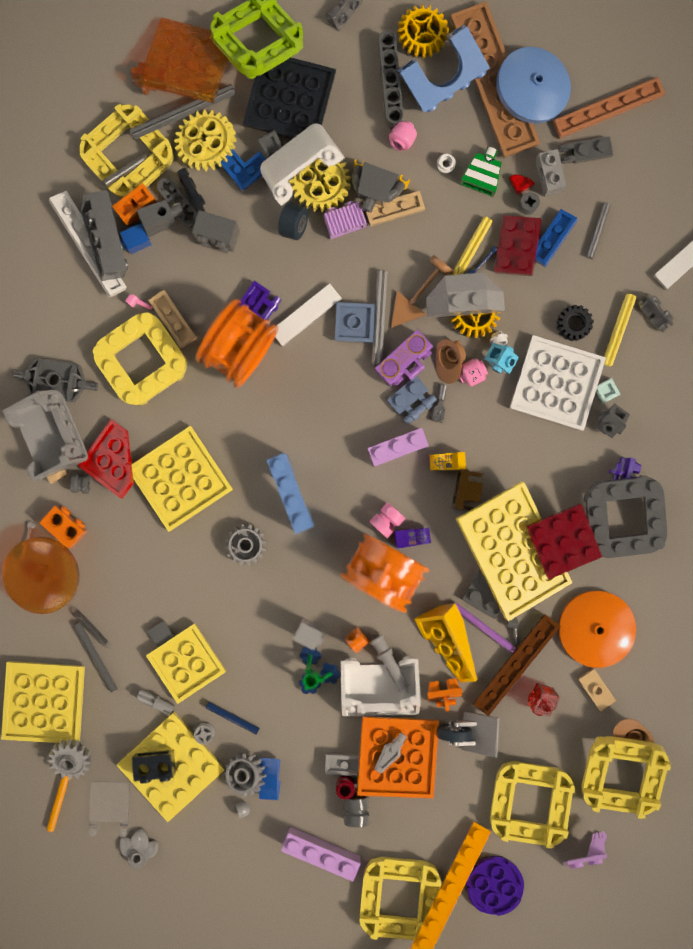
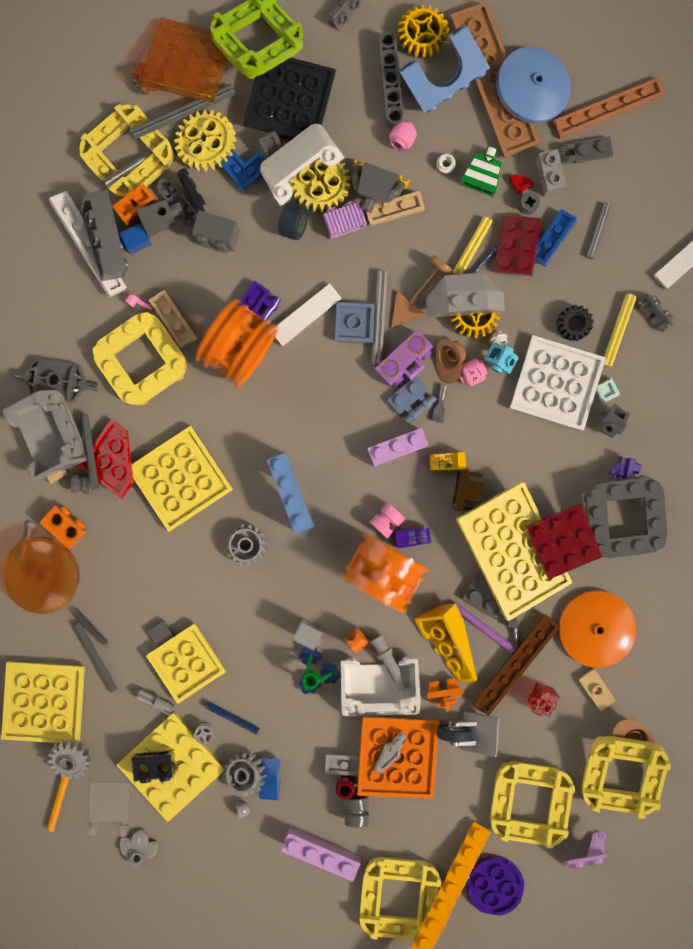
none -> dark grey bar [81,414,99,490]

